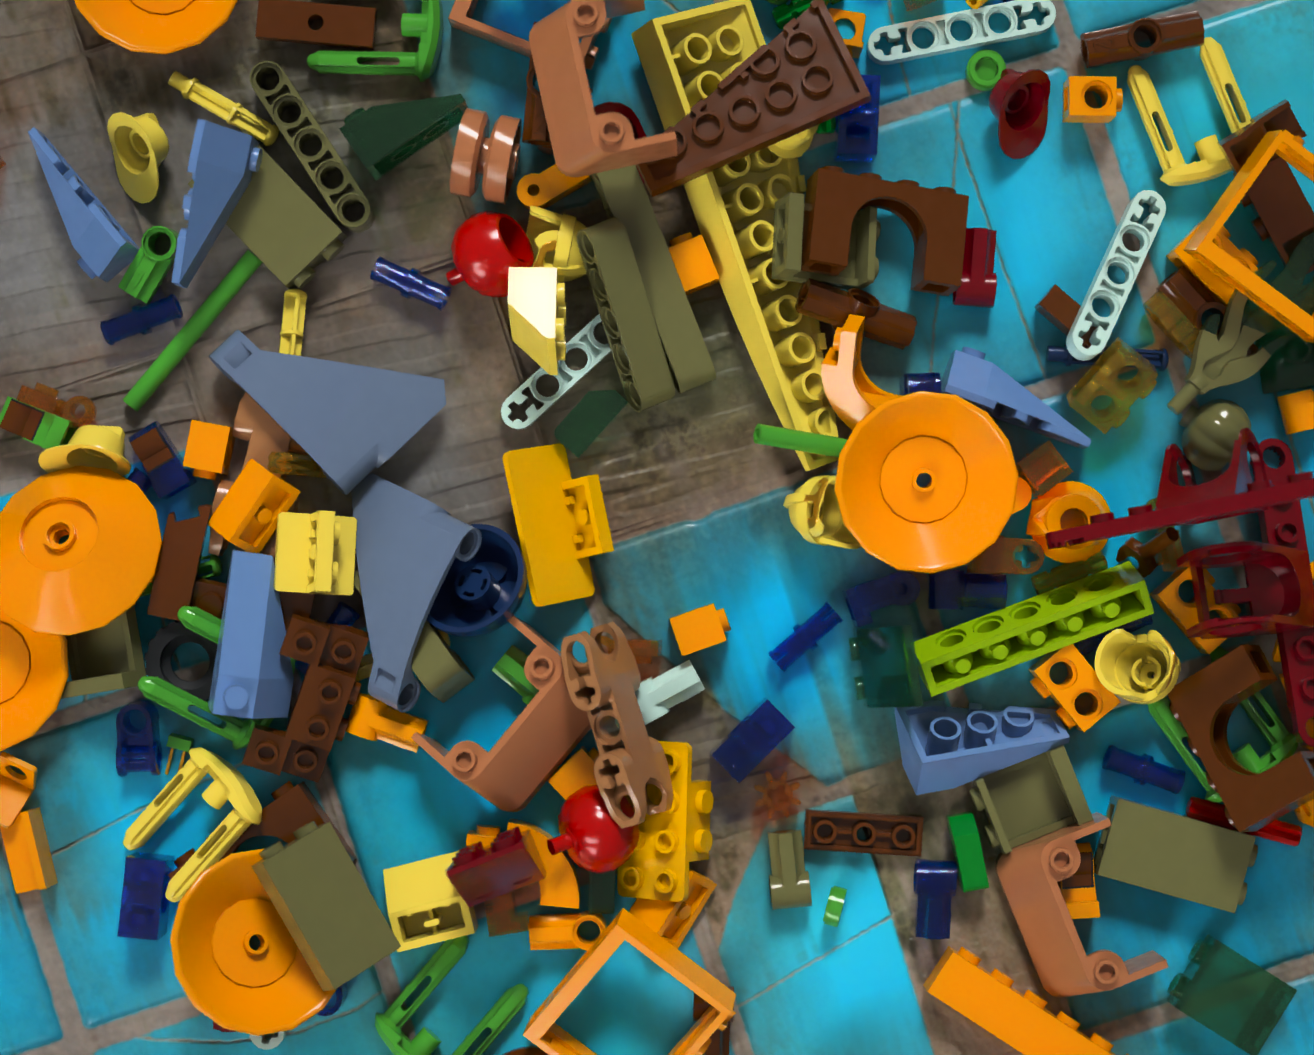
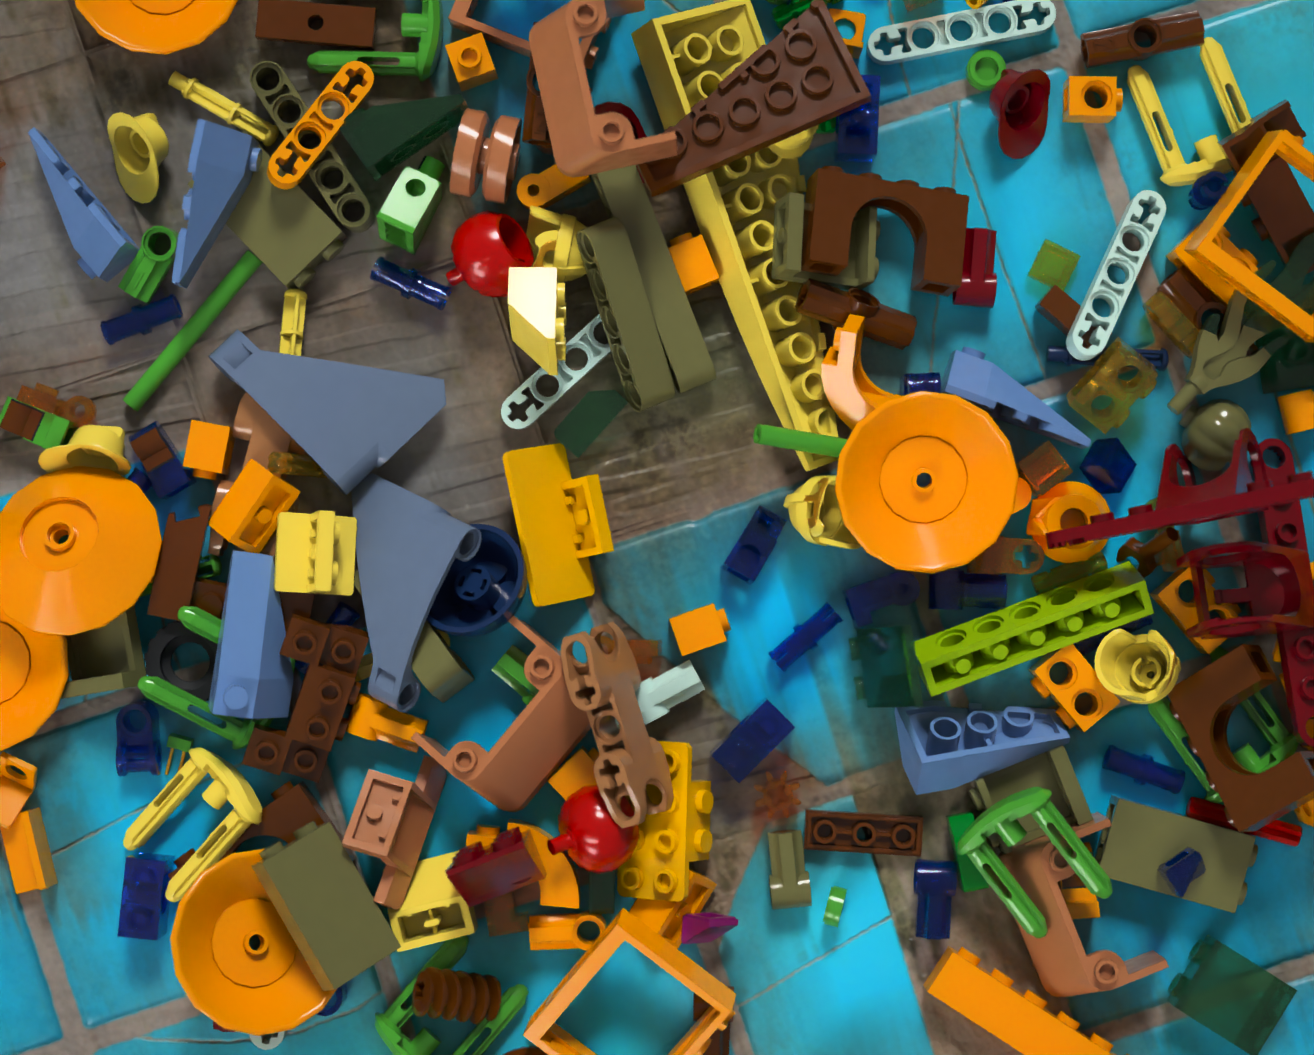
none -> light orange beam [267,61,374,190]
none -> nougat plate [342,755,446,909]
none -> bright green torso [377,156,445,255]
none -> reddish brown piece [412,966,501,1024]
none -> light orange brick [445,32,498,92]
none -> magenta slope [681,912,738,944]
none -> clear blue leg [720,505,787,585]
none -> bright green piece [958,787,1113,939]
none -> clear yellow tile [1027,239,1081,291]
none -> clear blue slope [1079,437,1137,494]
none -> clear blue slope [1157,847,1206,898]
none -> clear blue pin [1188,171,1228,211]

